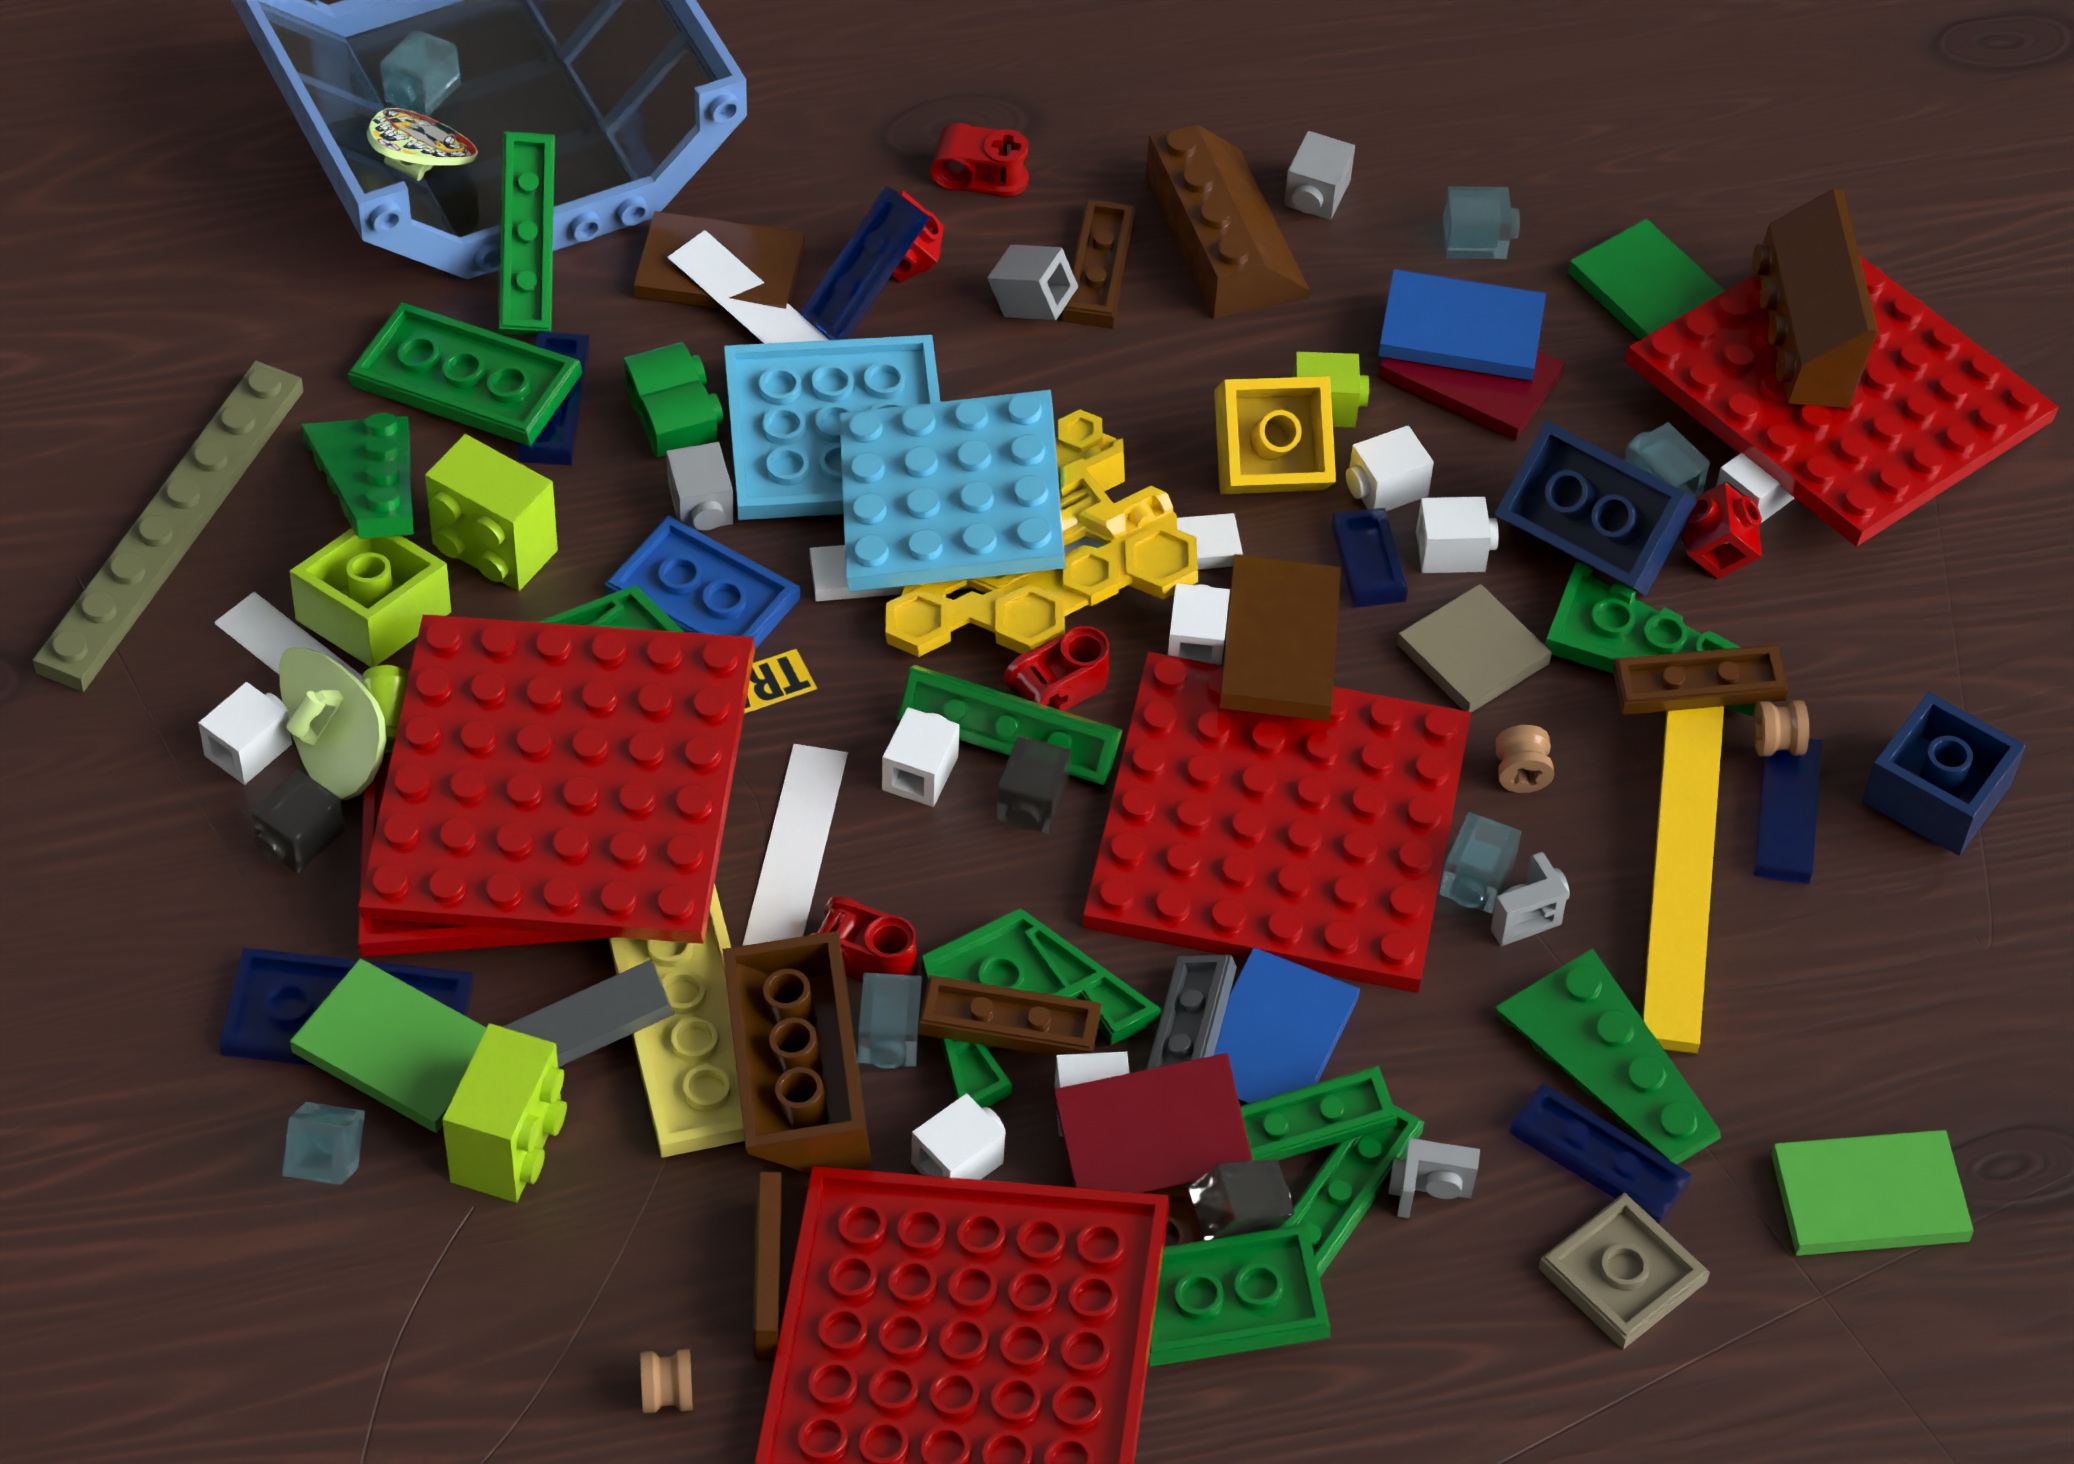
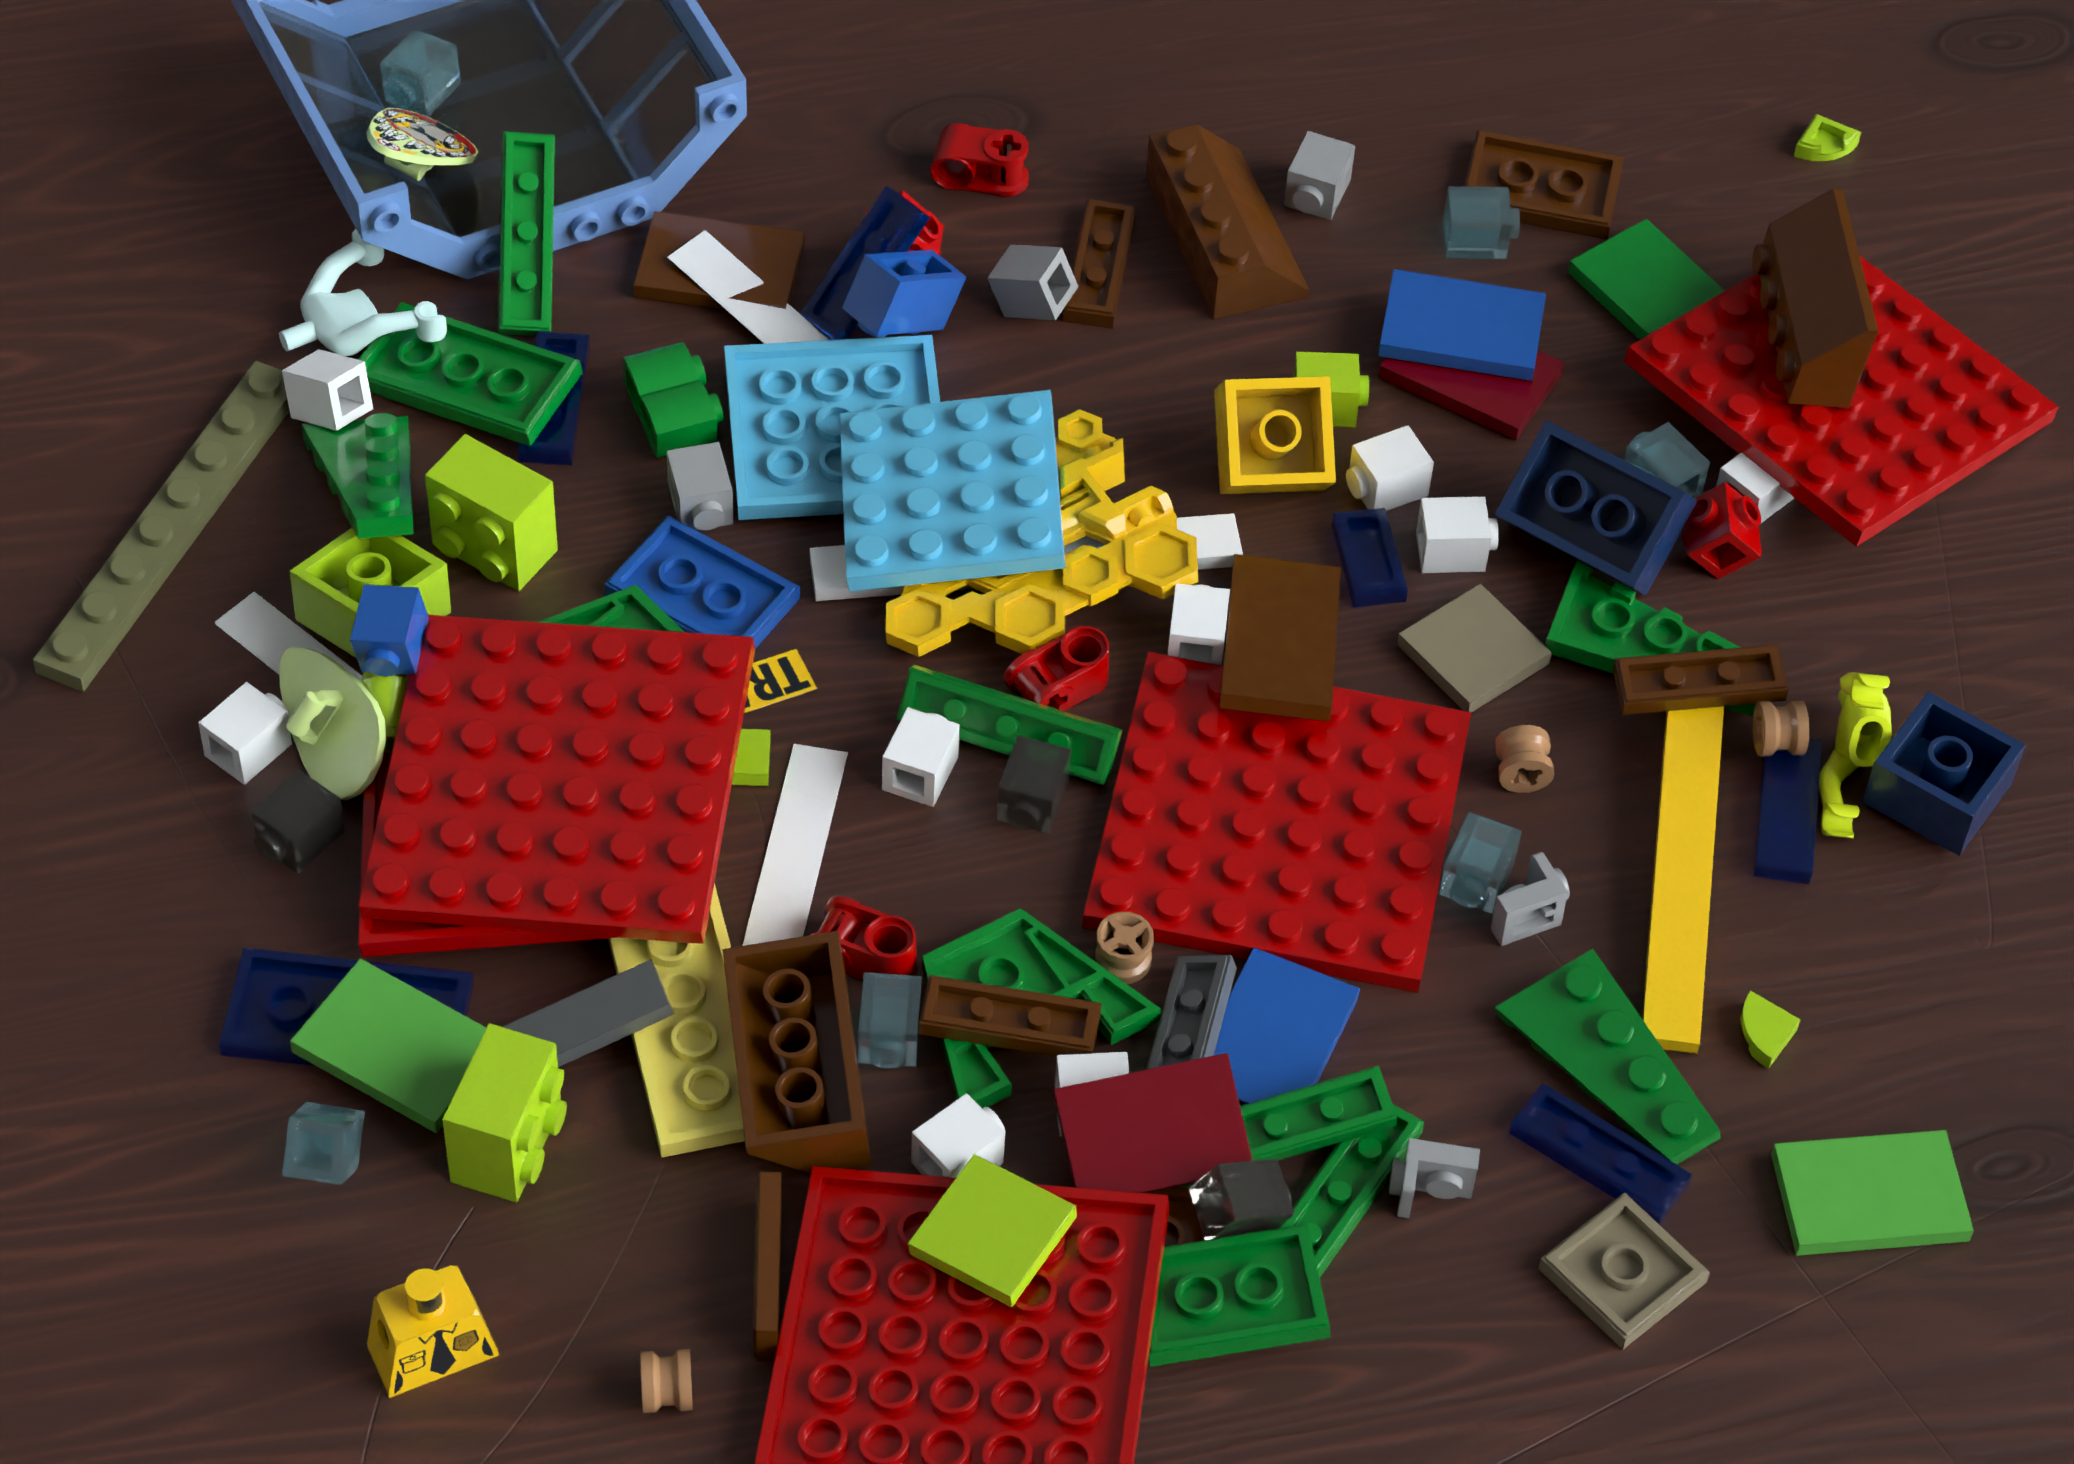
none -> light aqua piece [279,229,447,357]
none -> white brick [282,349,373,431]
none -> blue brick [350,584,429,677]
none -> yellow torso [367,1265,499,1398]
none -> lime tile [732,729,771,786]
none -> blue brick [842,250,967,338]
none -> lime tile [908,1154,1077,1308]
none -> medium nougat wheel [1095,912,1154,984]
none -> reddish brown tile [1459,130,1624,239]
none -> lime tile [1740,991,1801,1069]
none -> lime tile [1794,114,1861,161]
none -> neon yellow piece [1817,672,1892,839]

